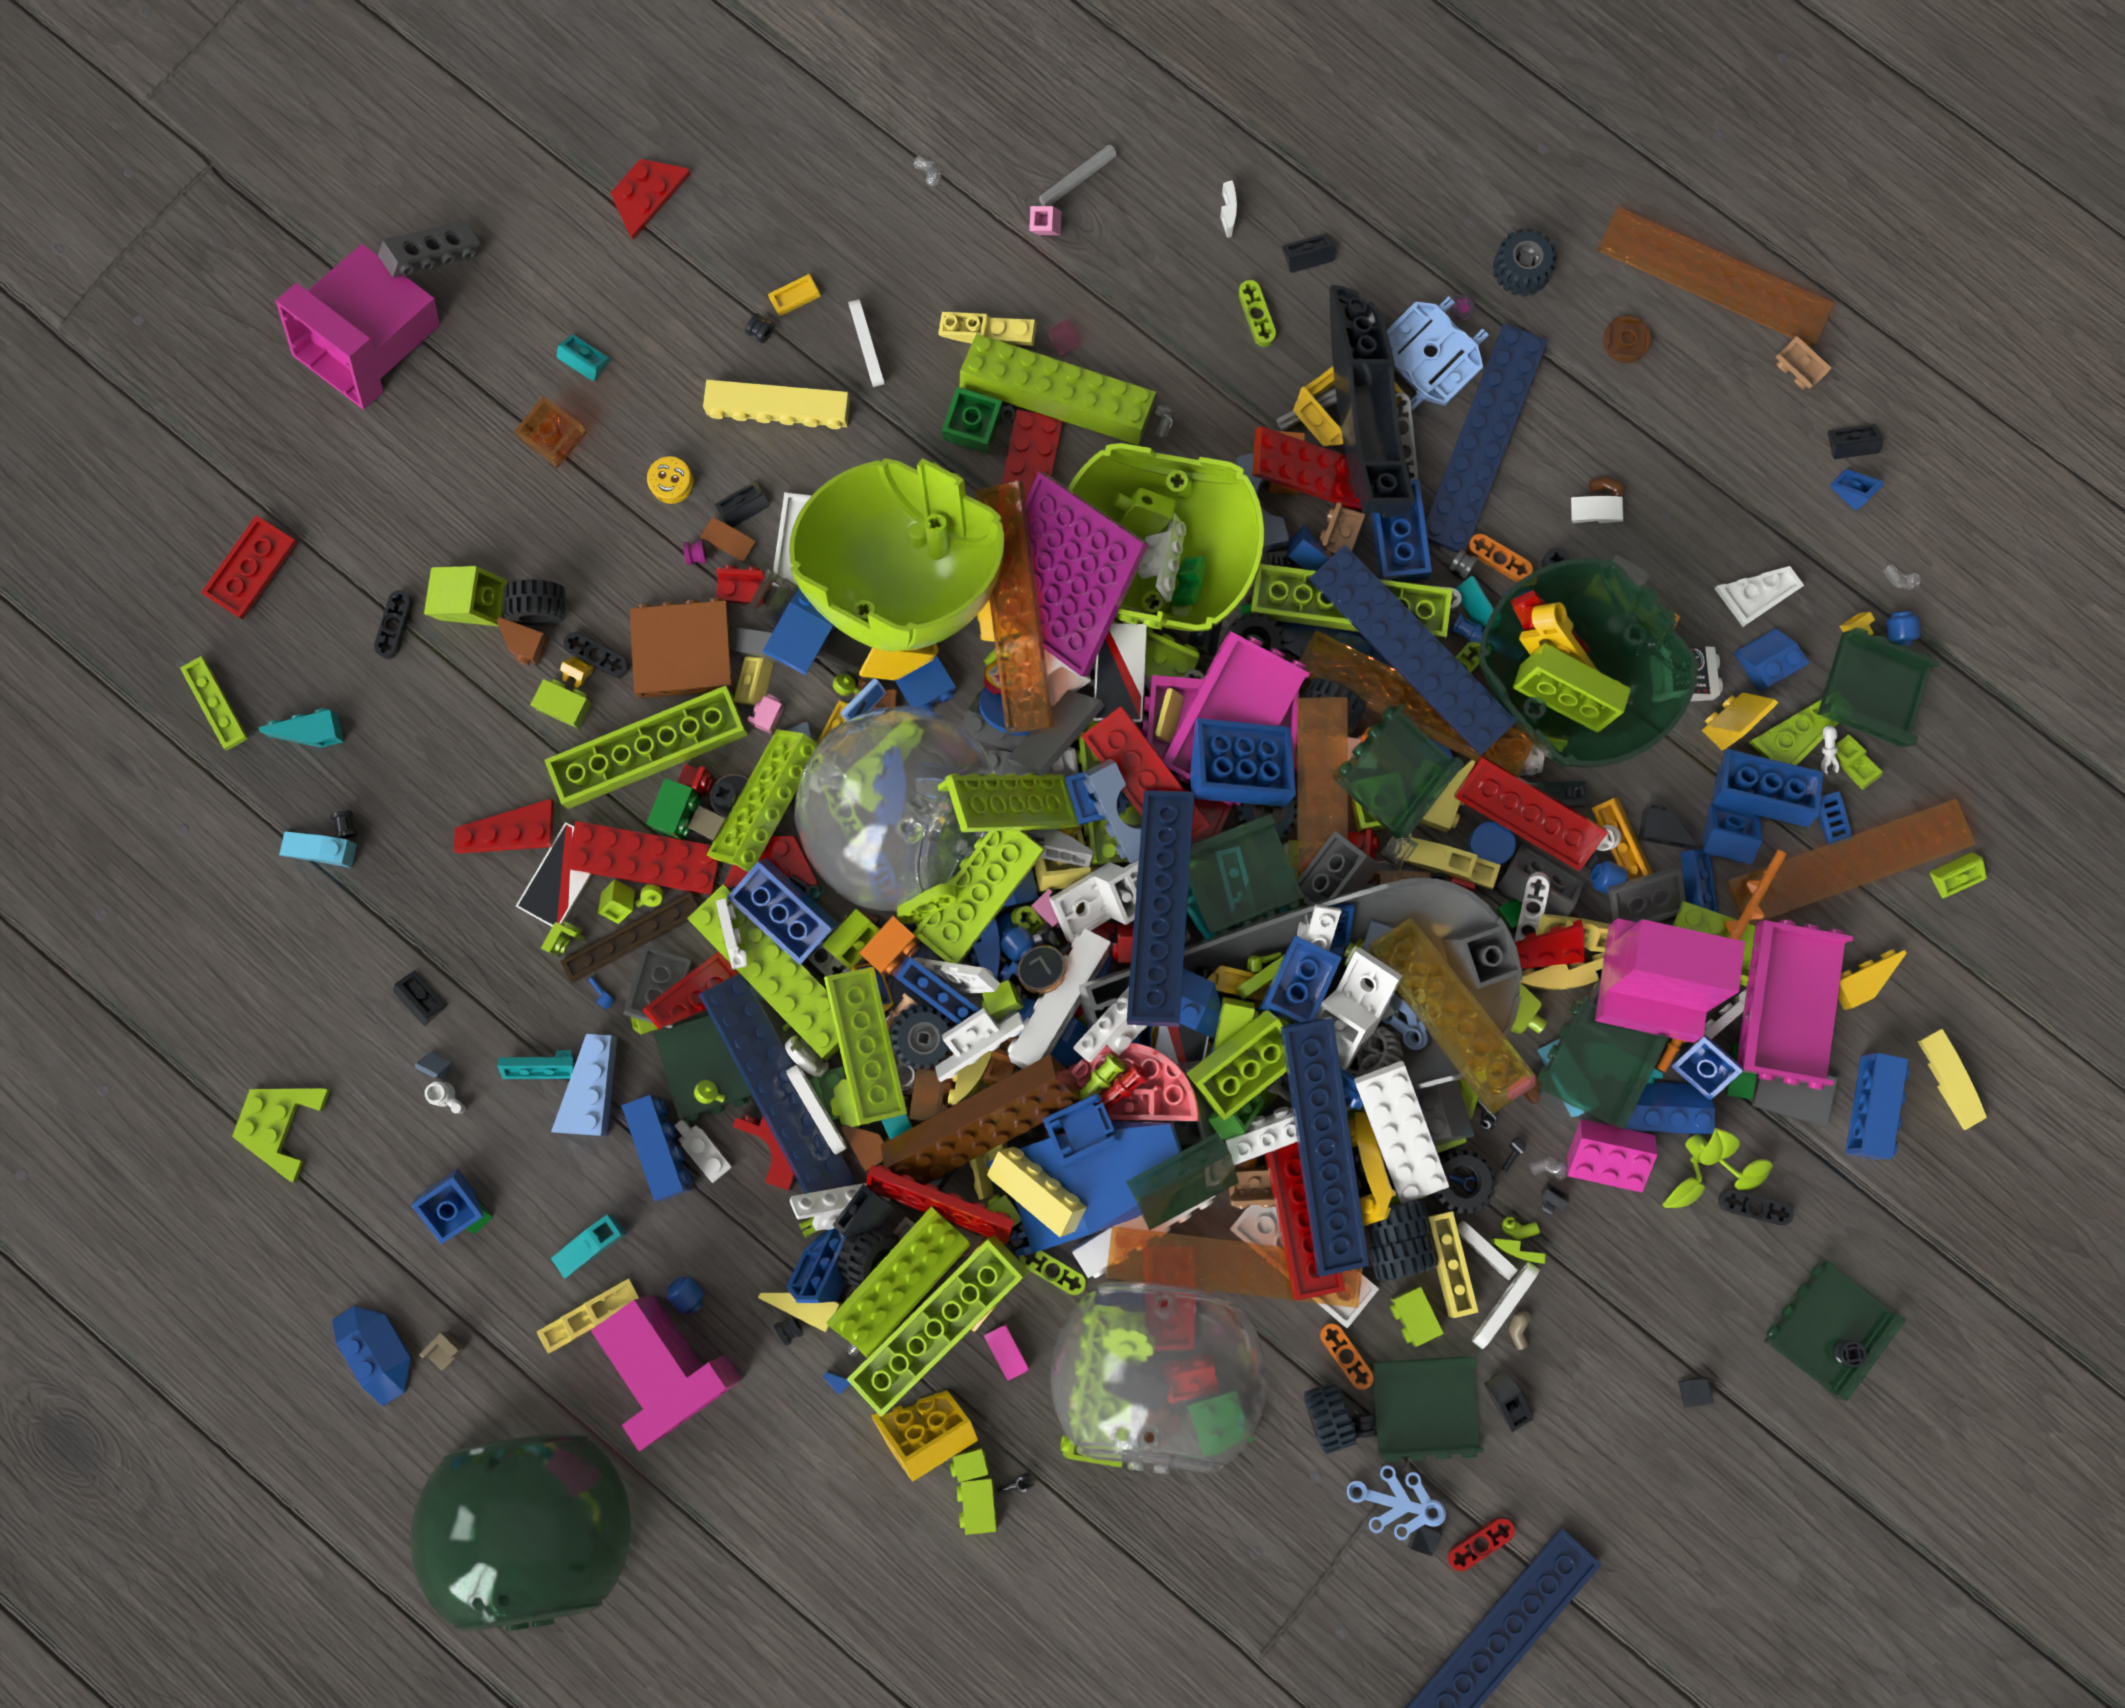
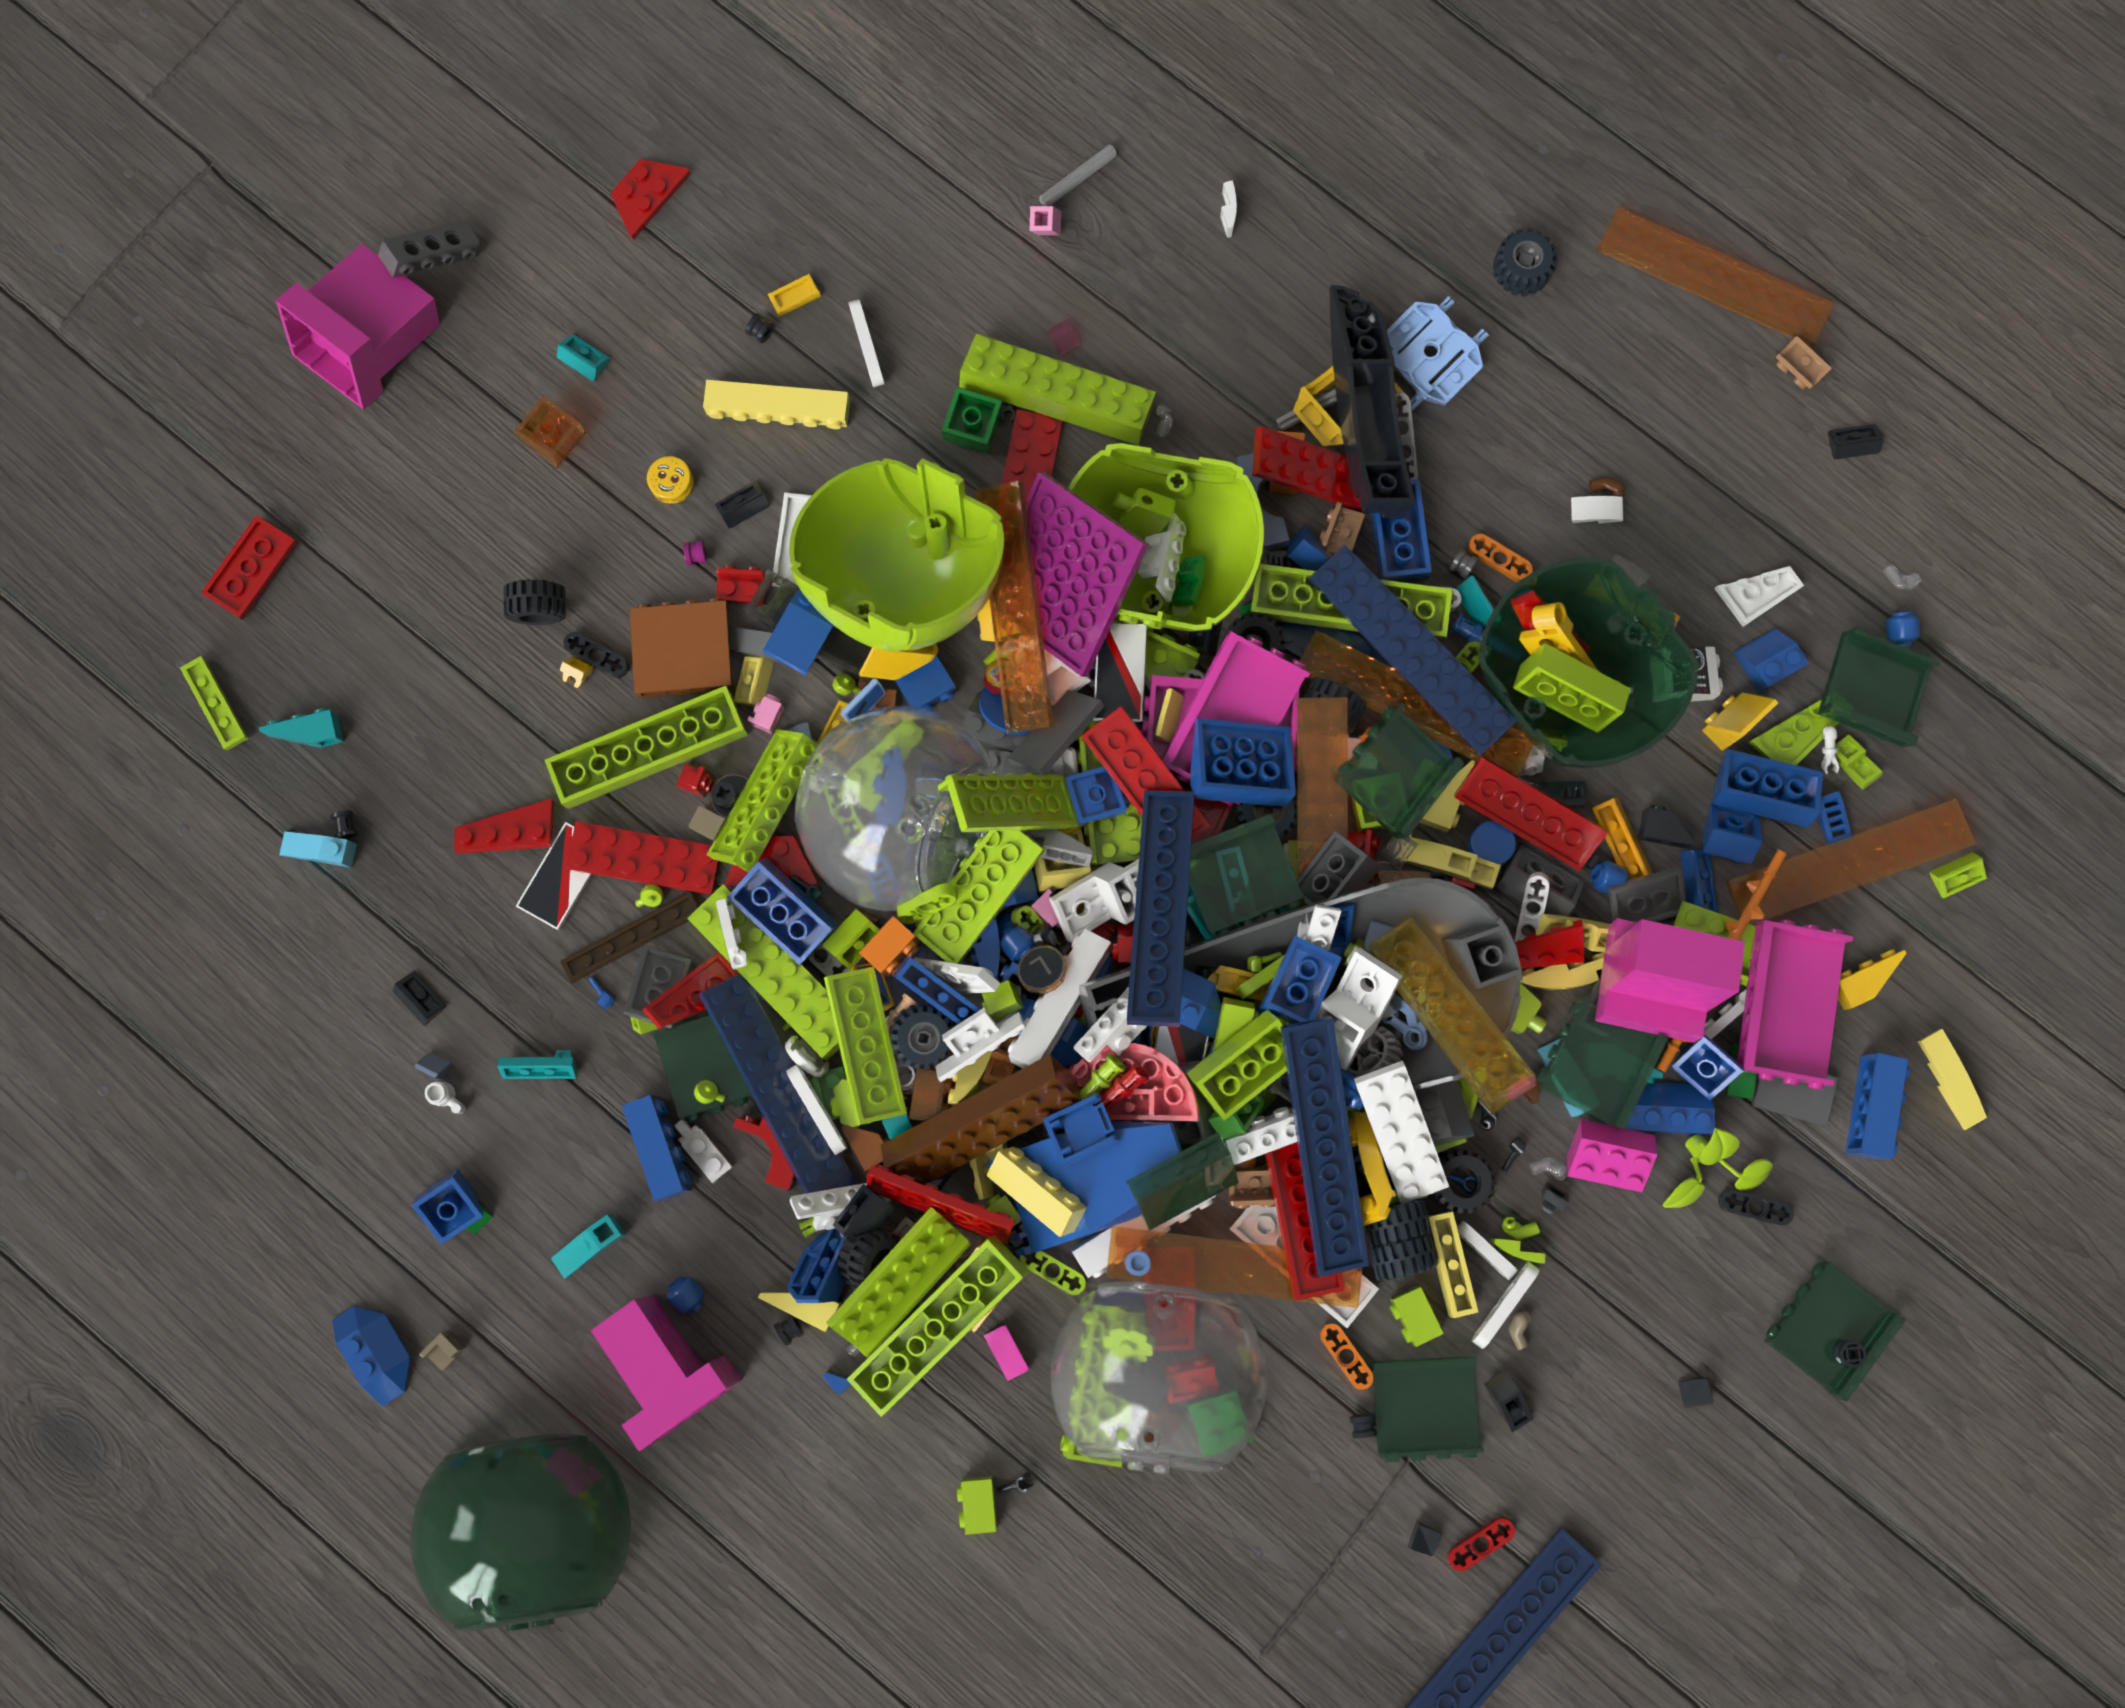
lime wing [232,1088,330,1182] -> none
black beam [374,590,413,659] -> none
lime slope [424,566,508,626] -> none
dark orange slope [497,617,549,666] -> none
lime brick [530,679,592,729] -> none
light yellow slope [536,1279,639,1354] -> none
lime bracket [541,921,586,957] -> none
light blue wedge [551,1034,617,1136] -> none
lime panel [598,879,635,924] -> none
green brick [646,778,702,840] -> none
dark orange slope [699,517,756,562] -> none
yellow wedge [871,1390,978,1482] -> none
clear arm [914,156,941,186] -> none
light yellow slope [939,312,1037,346] -> none
lime brick [949,1446,989,1483] -> none
sand blue arch [1083,759,1142,864] -> none
lime beam [1238,280,1276,347] -> none
black slope [1282,234,1335,273] -> none
black wheel [1304,1382,1357,1455] -> none
light blue plant [1347,1465,1446,1540] -> none
dark blue plate [1425,323,1548,553] -> none
clear purple tile [1449,295,1474,320] -> none
green slope [1496,899,1522,930] -> none
black wheel [1541,547,1569,576] -> none
white wheel [1596,825,1621,851] -> none
reddish brown tile [1603,315,1652,363] -> none
blue slope [1830,469,1884,511] -> none
yellow tile [1840,612,1875,640] -> none
none -> medium blue tile [1125,1250,1151,1276]

